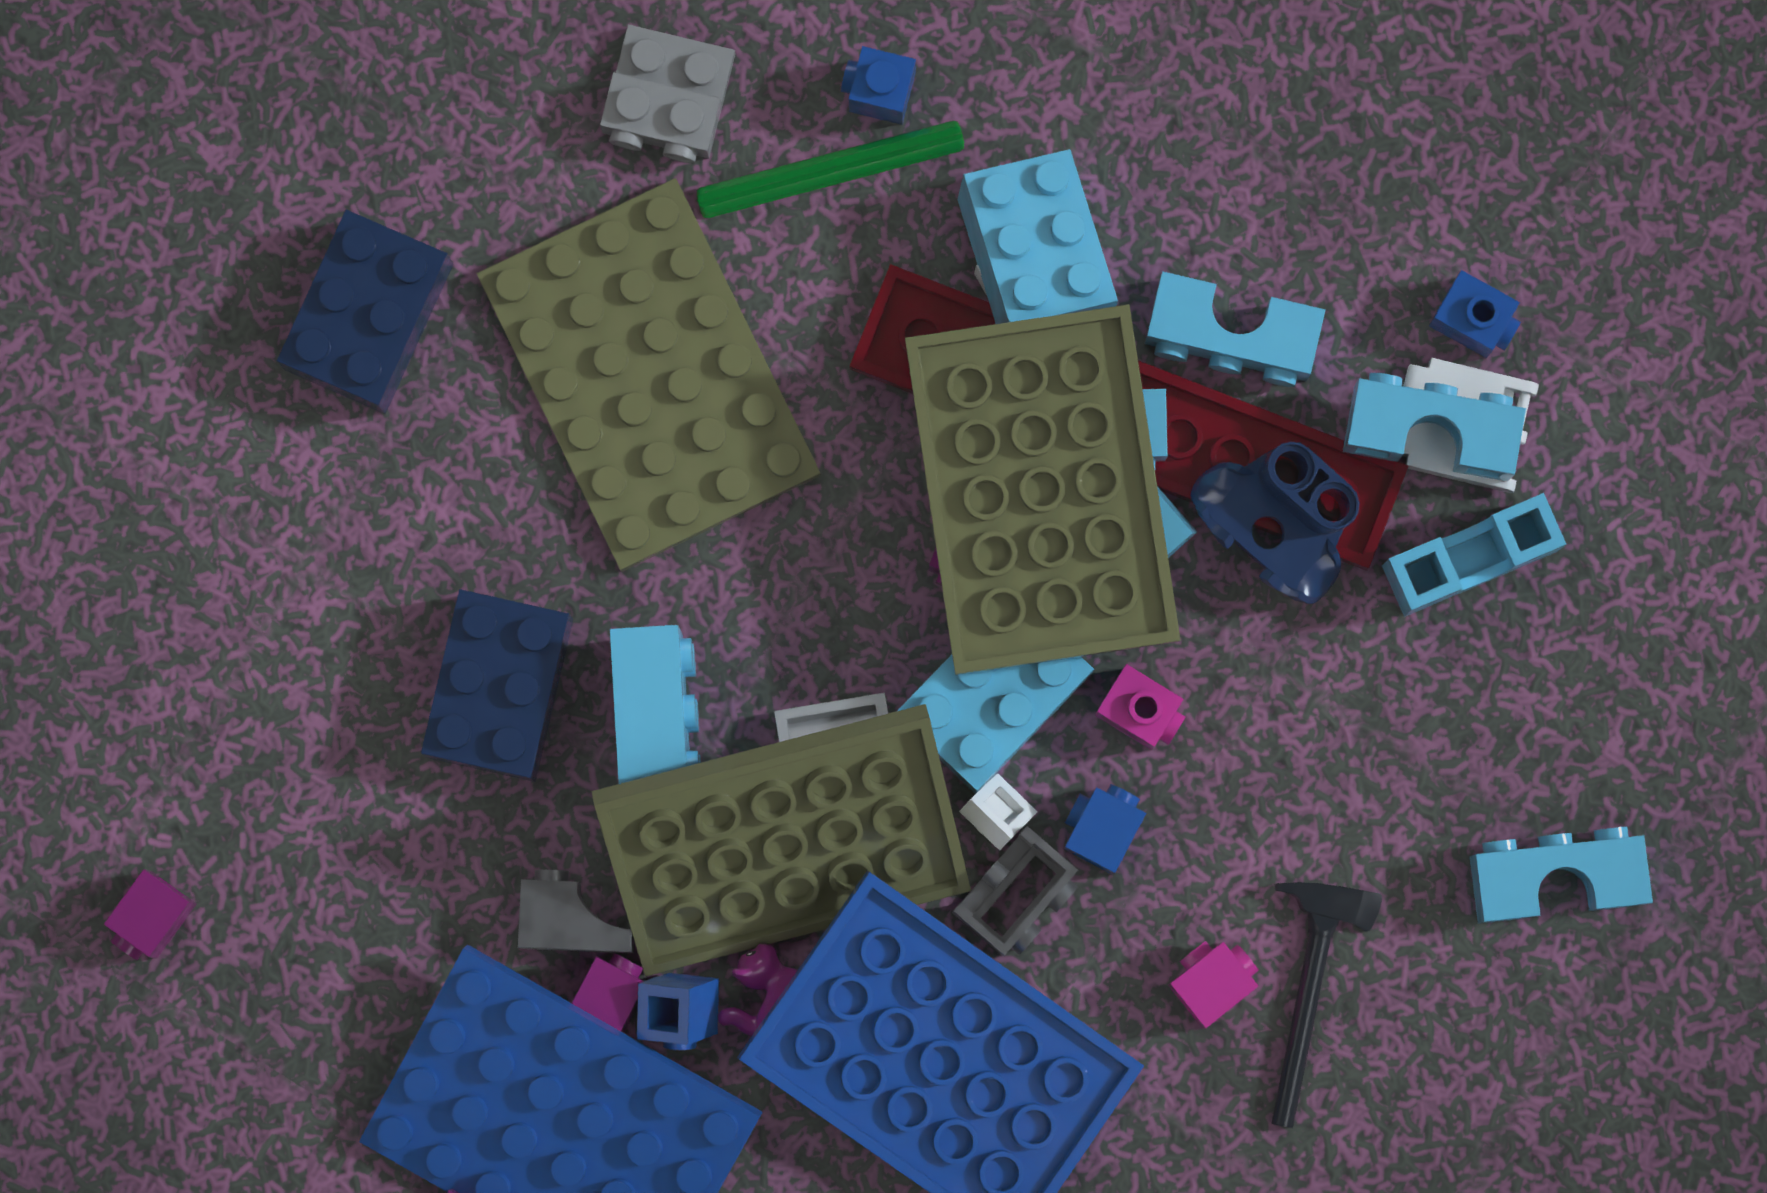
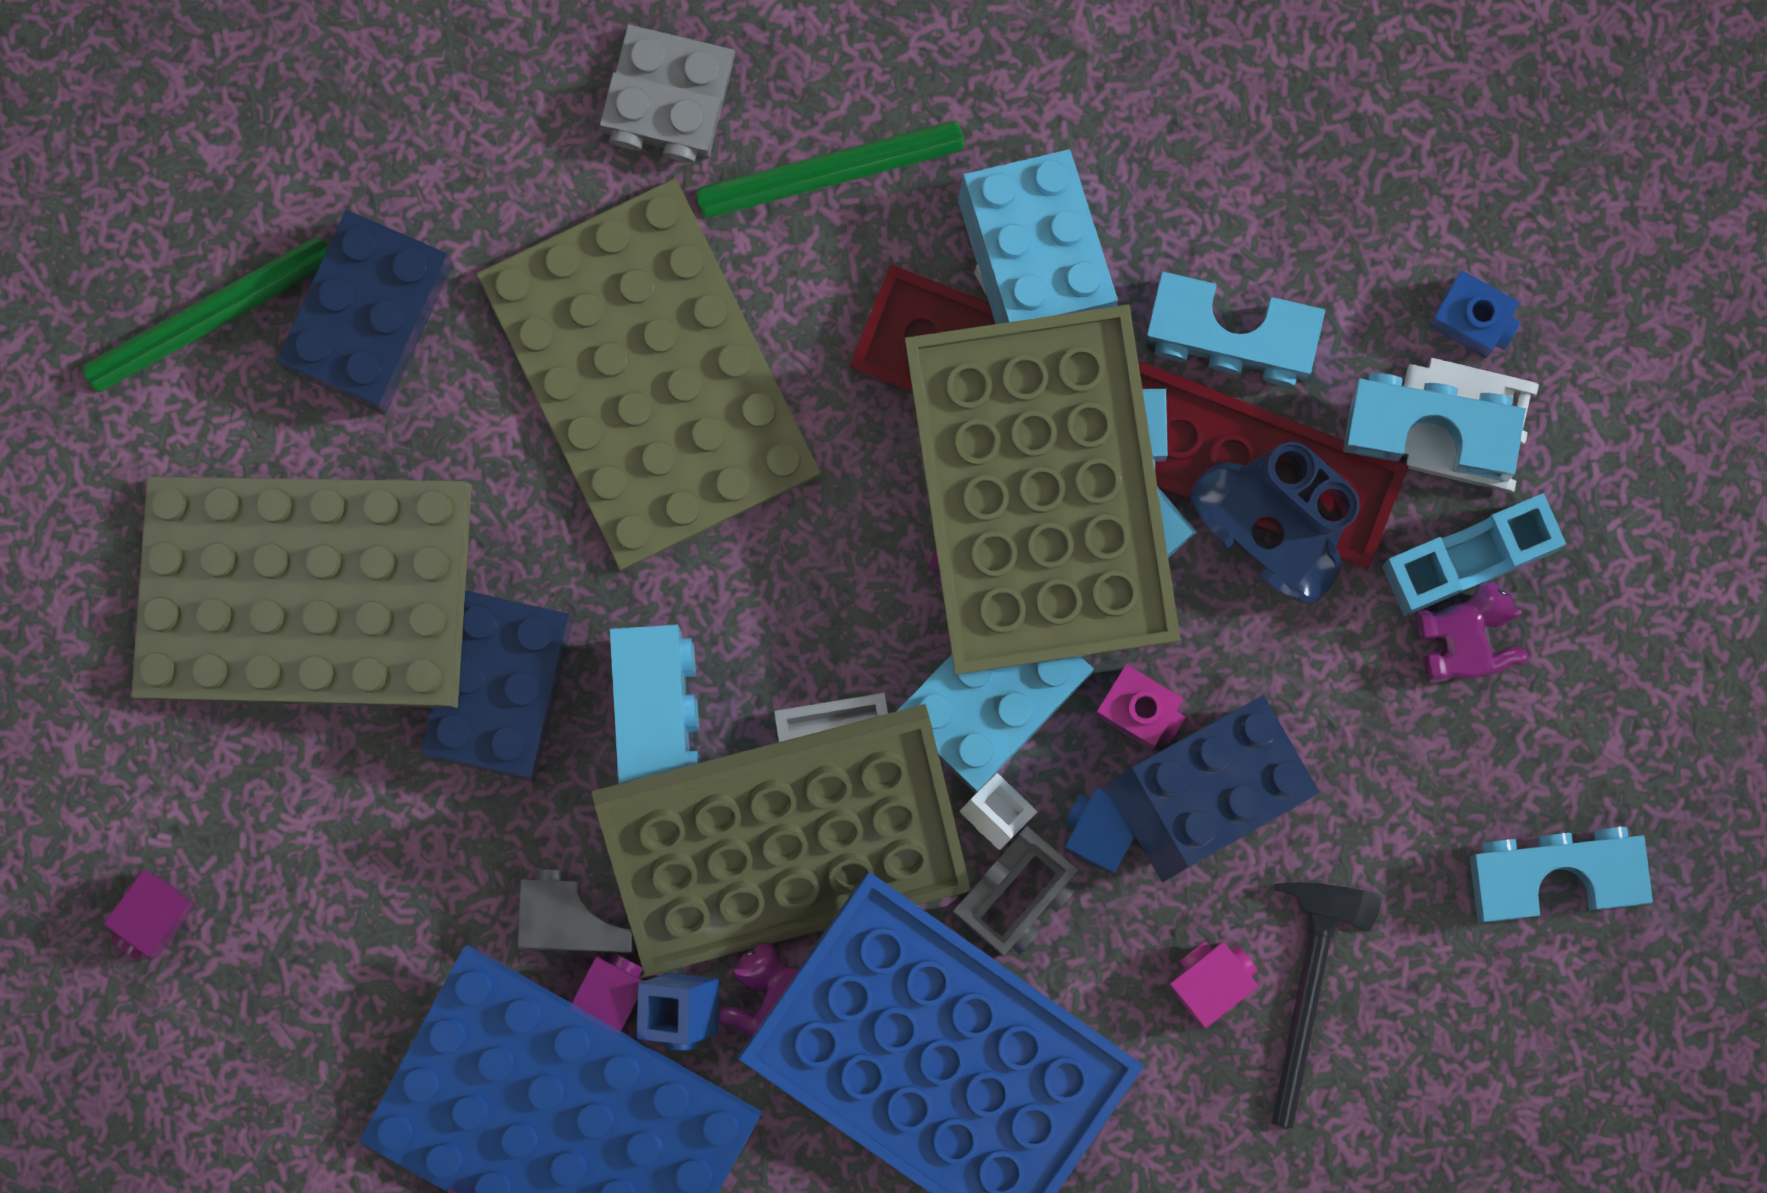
blue brick [841,46,916,125] -> none
none -> green axle [82,237,328,392]
none -> olive plate [131,477,472,708]
none -> dark blue brick [1106,695,1320,883]
none -> magenta animal [1414,581,1529,683]

